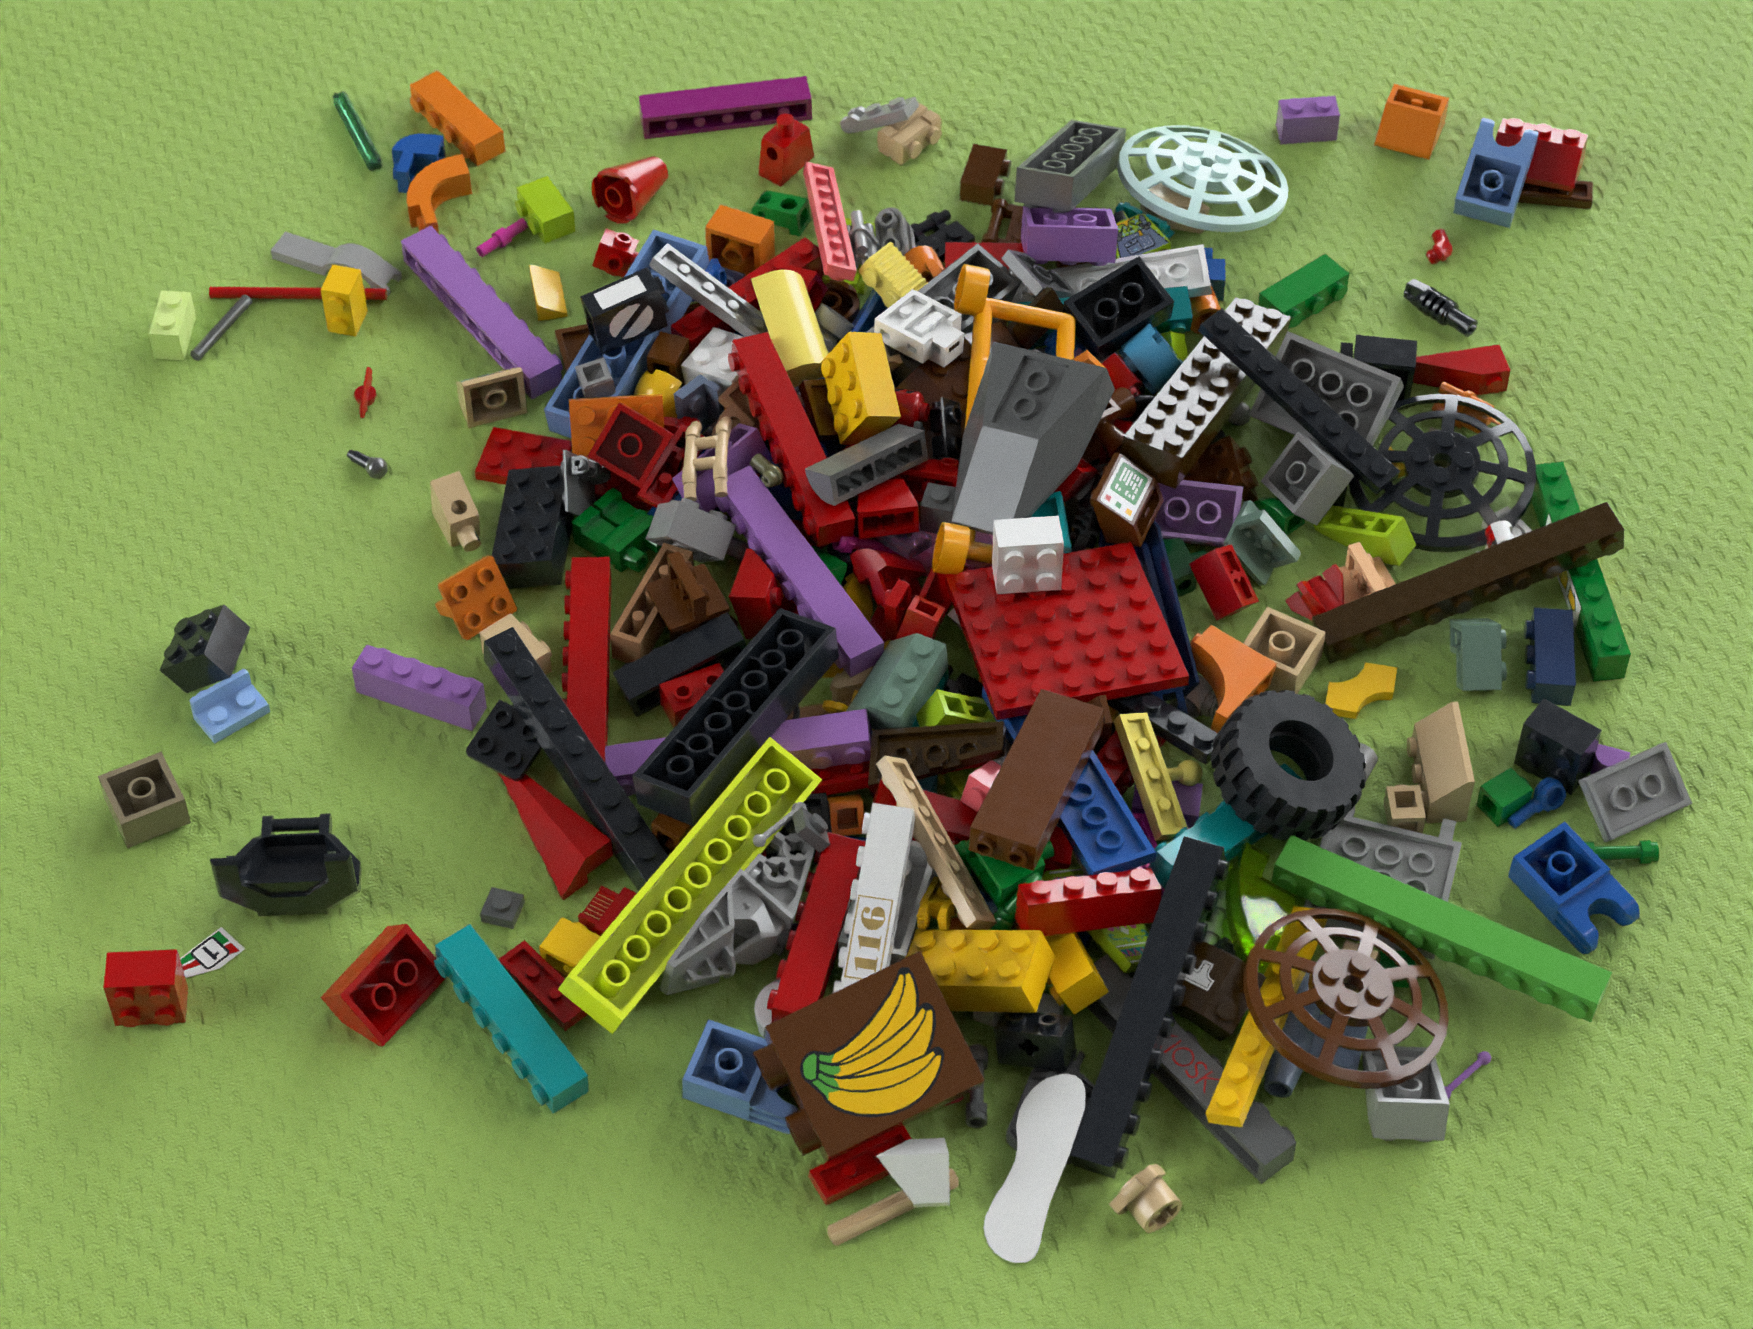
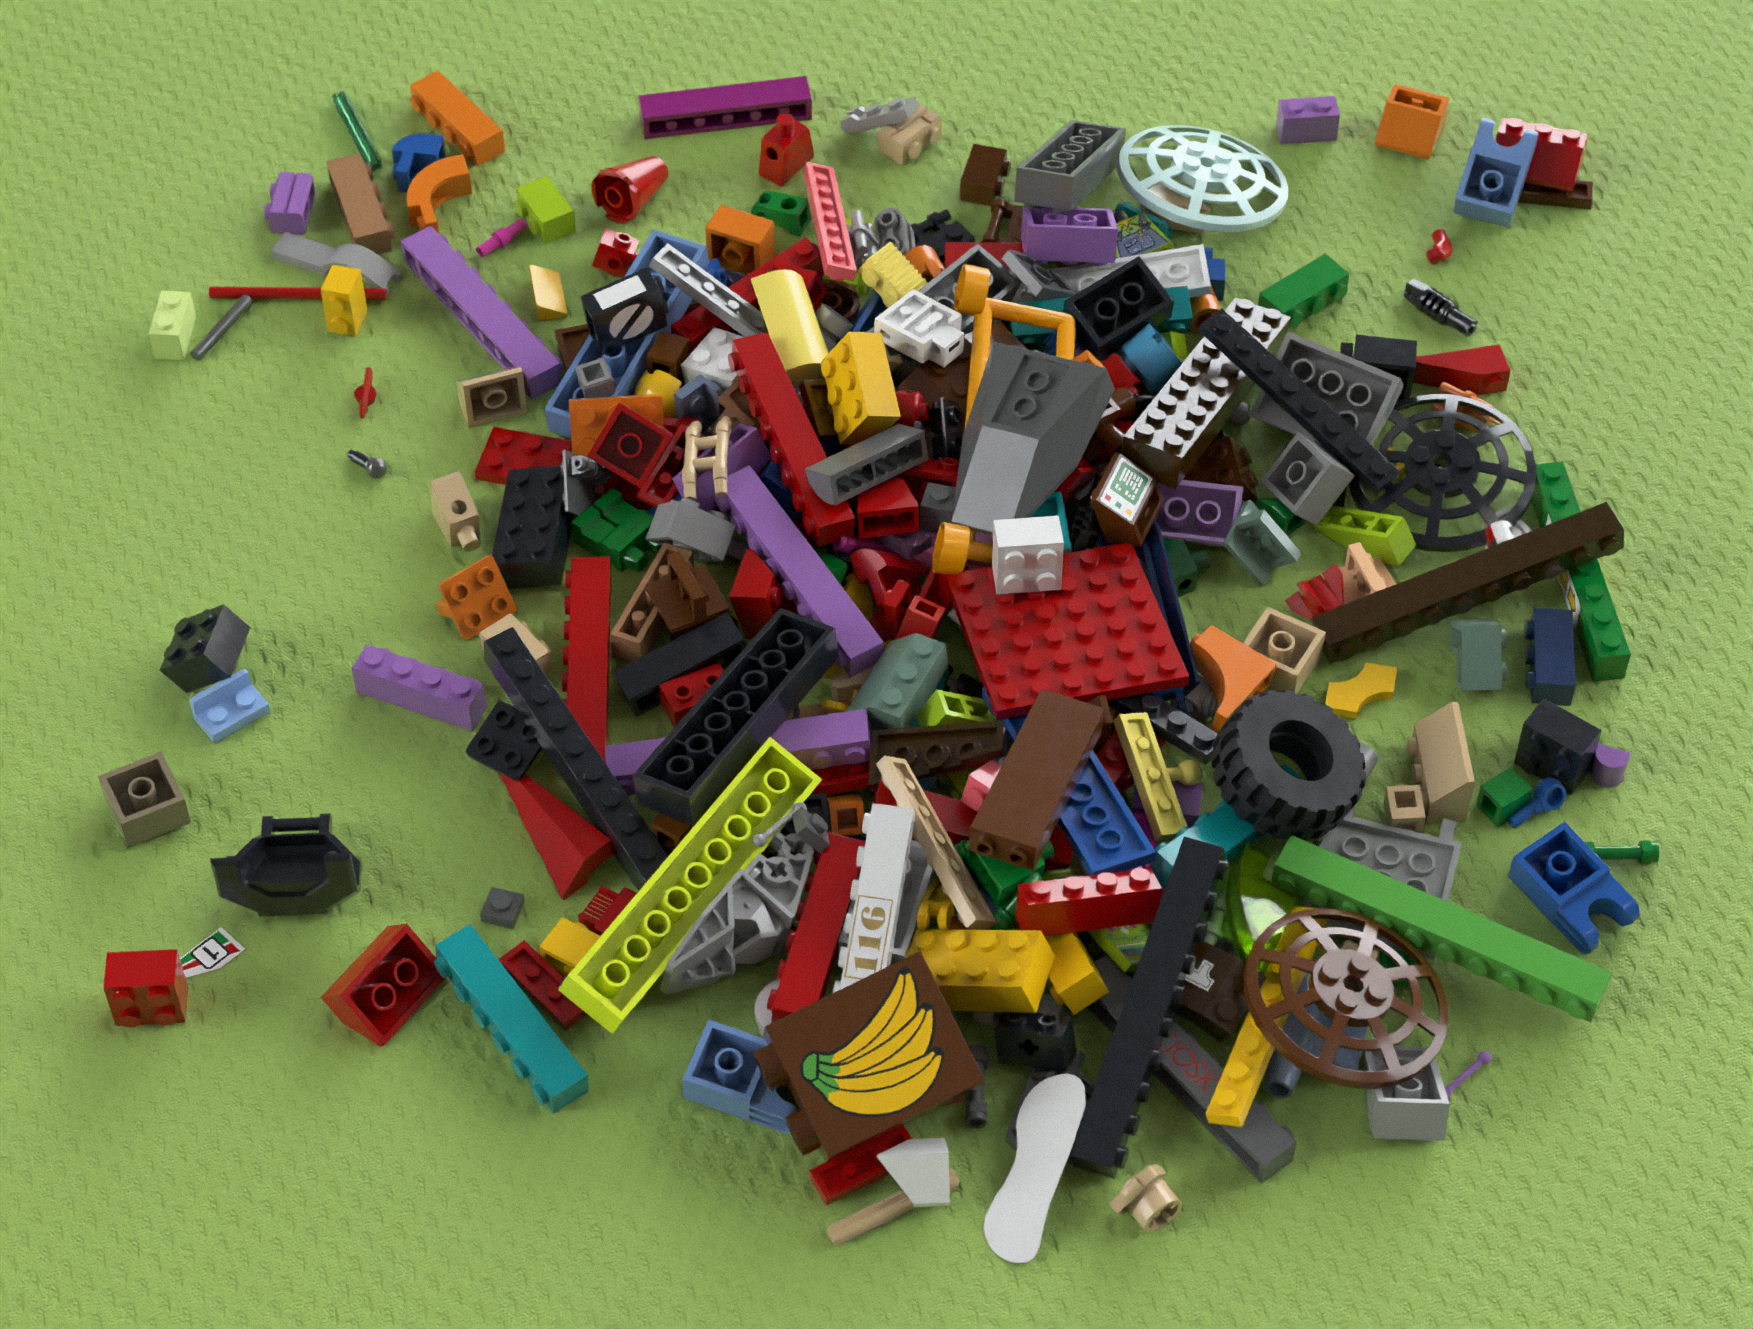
olive arm [749,453,784,488] -> none
dark brown tile [1006,287,1064,350] -> none
red hinge [1189,544,1259,621] -> none
light grey tile [1578,742,1692,842] -> none
none -> medium lavender brick [264,172,316,235]
none -> medium nougat brick [327,153,395,254]

